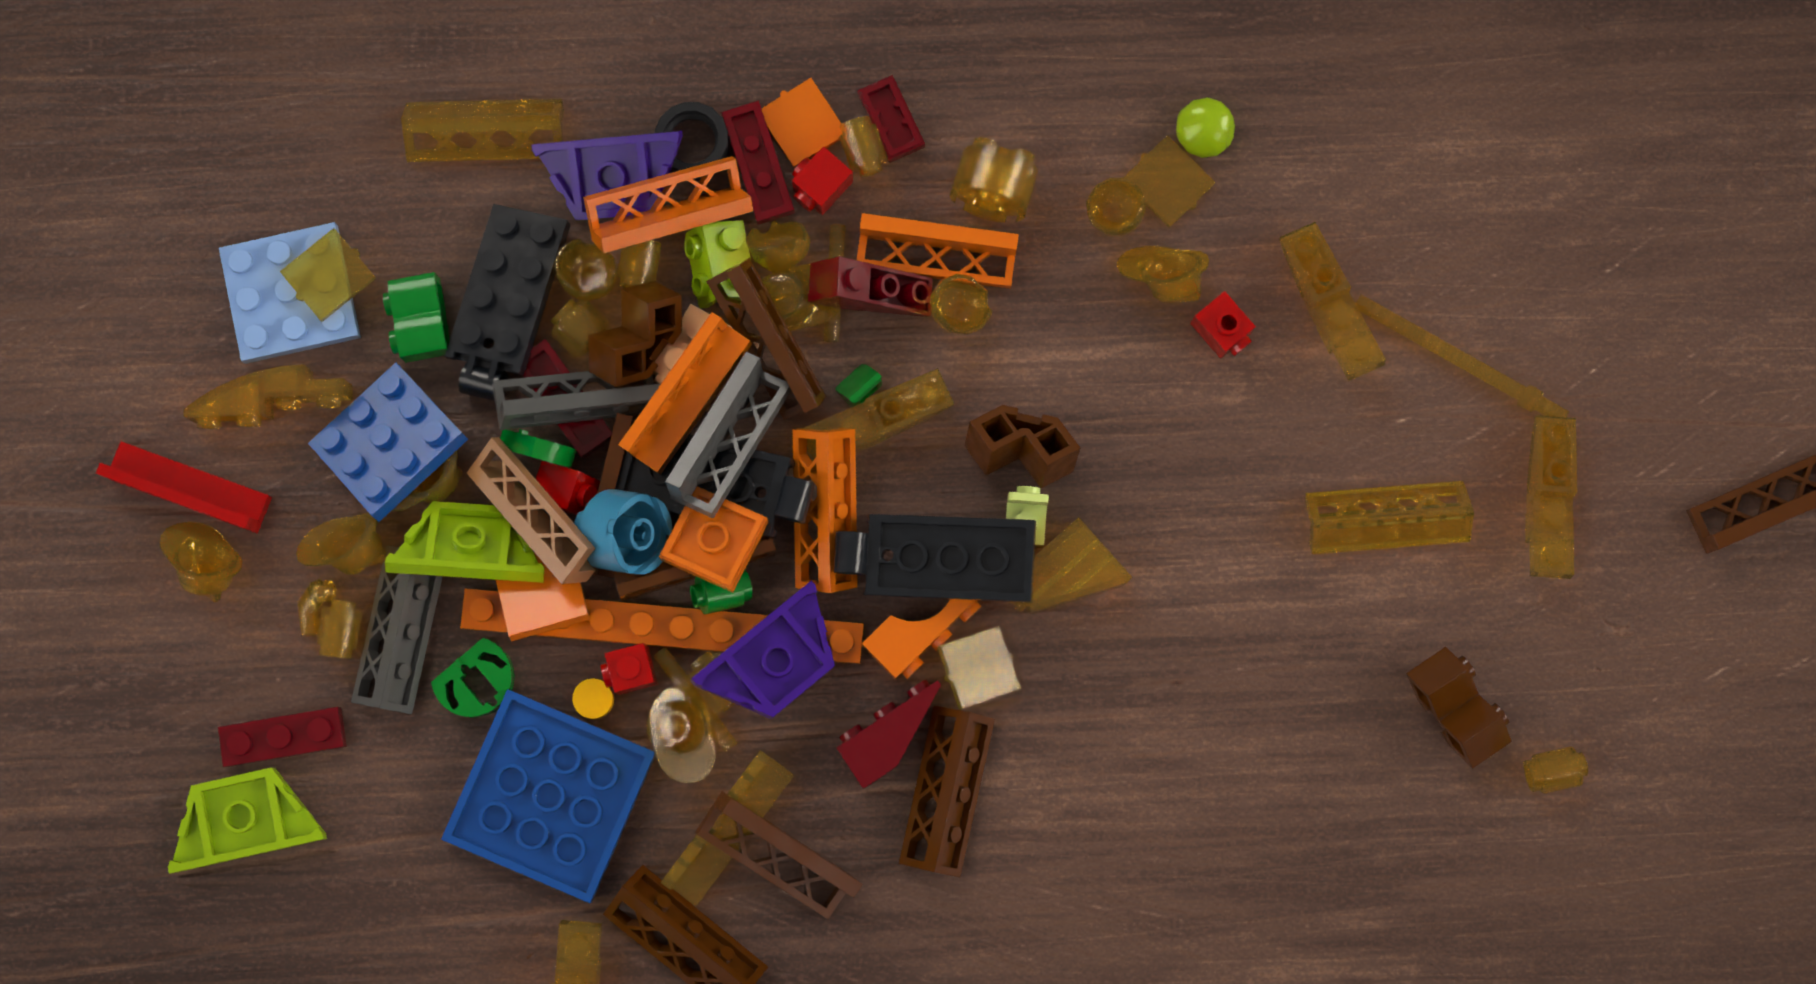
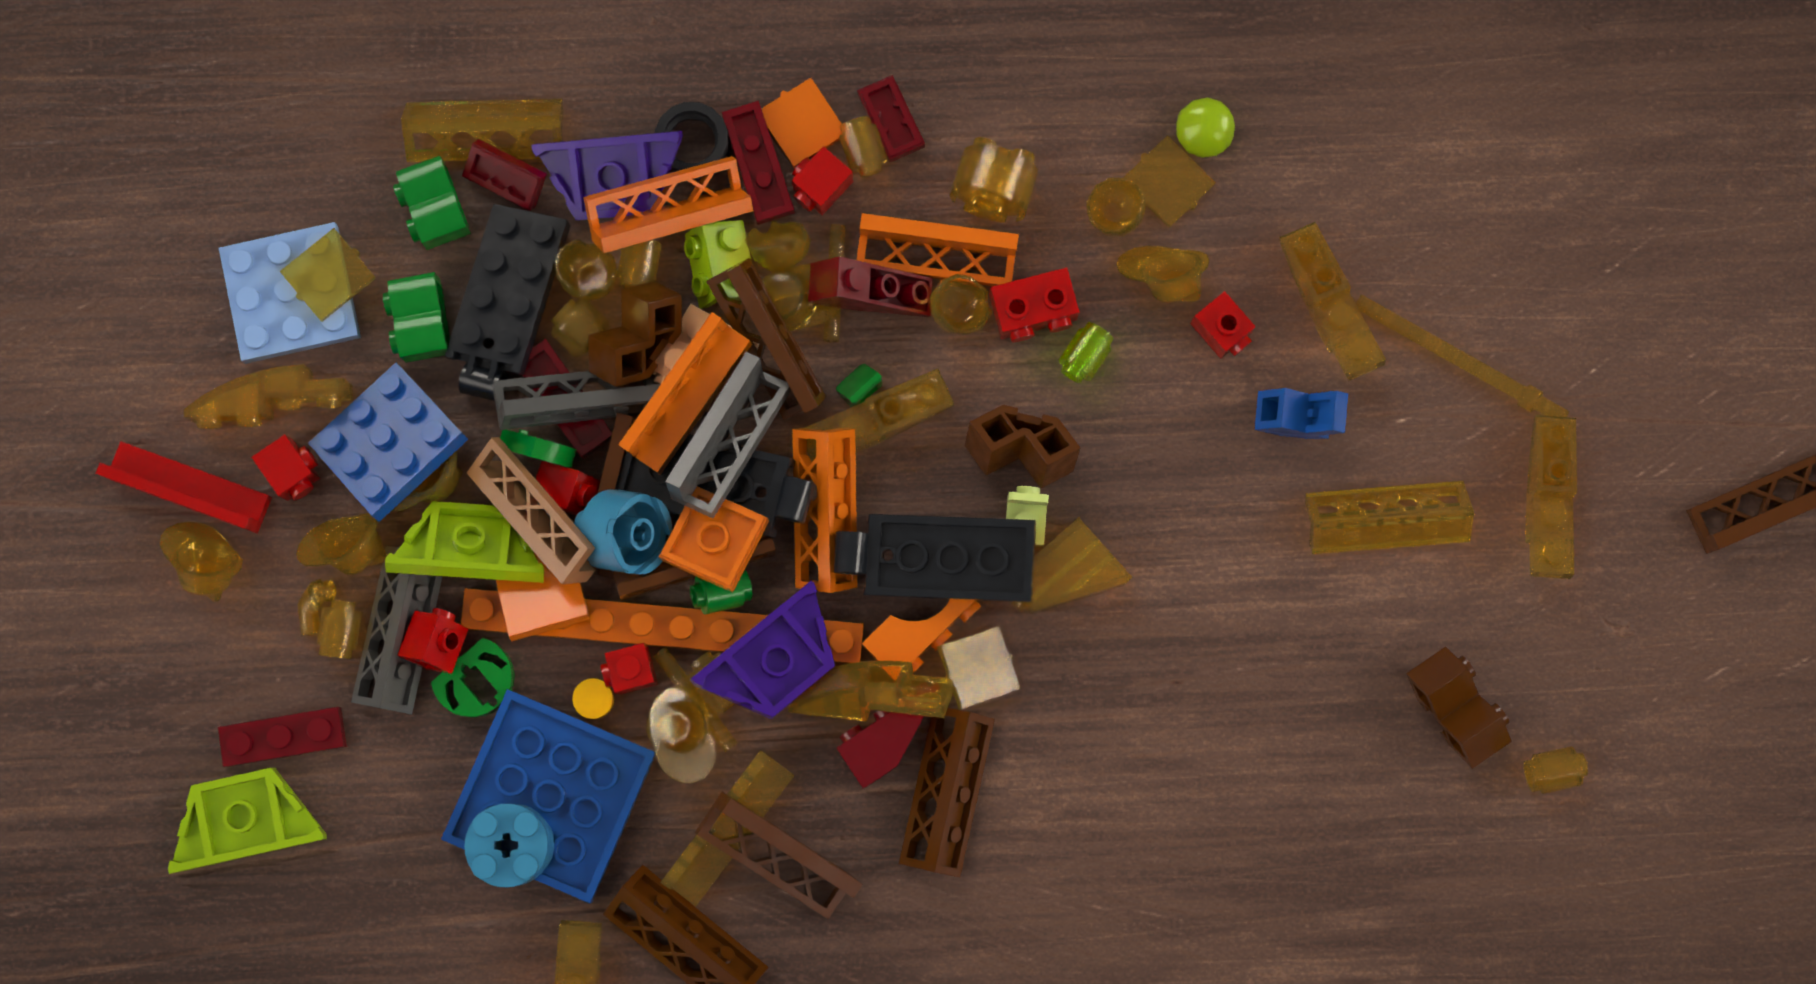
none -> red brick [251,434,321,501]
none -> green brick [393,155,471,250]
none -> red brick [397,608,469,674]
none -> dark red plate [462,139,547,211]
none -> dark azure brick [464,804,554,887]
none -> clear yellow slope [788,661,954,721]
none -> red brick [989,267,1080,342]
none -> clear neon green brick [1058,322,1114,383]
none -> blue brick [1255,388,1348,439]

